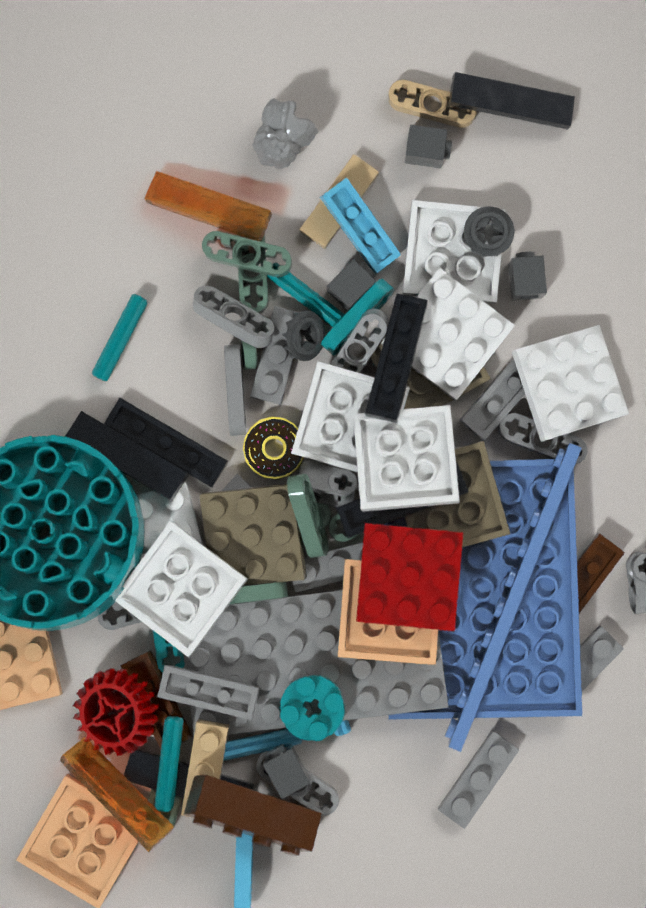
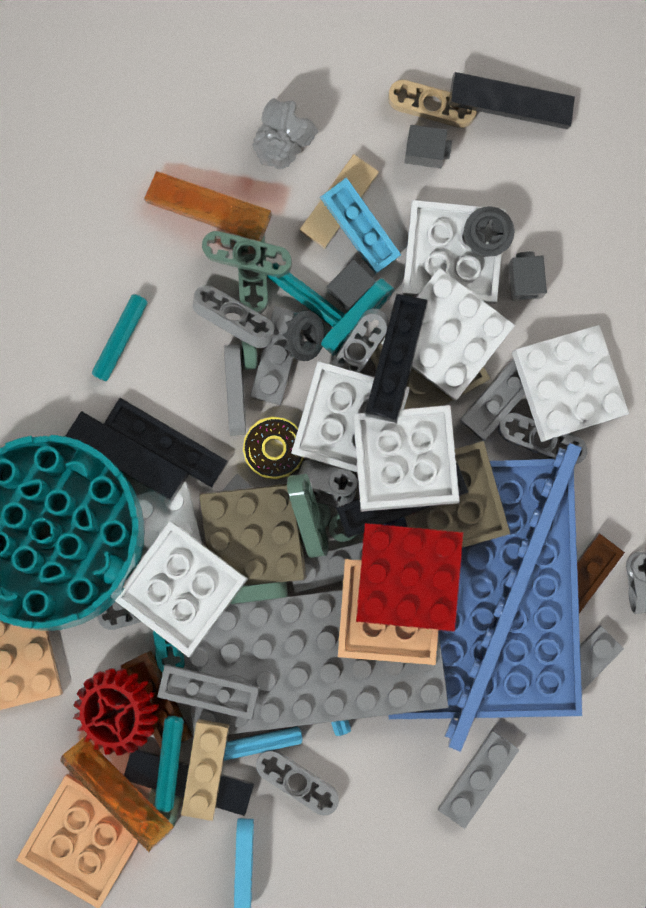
reddish brown brick [184,775,322,856] -> none
dark grey brick [263,744,311,799] -> none
teal plate [280,675,345,741] -> none

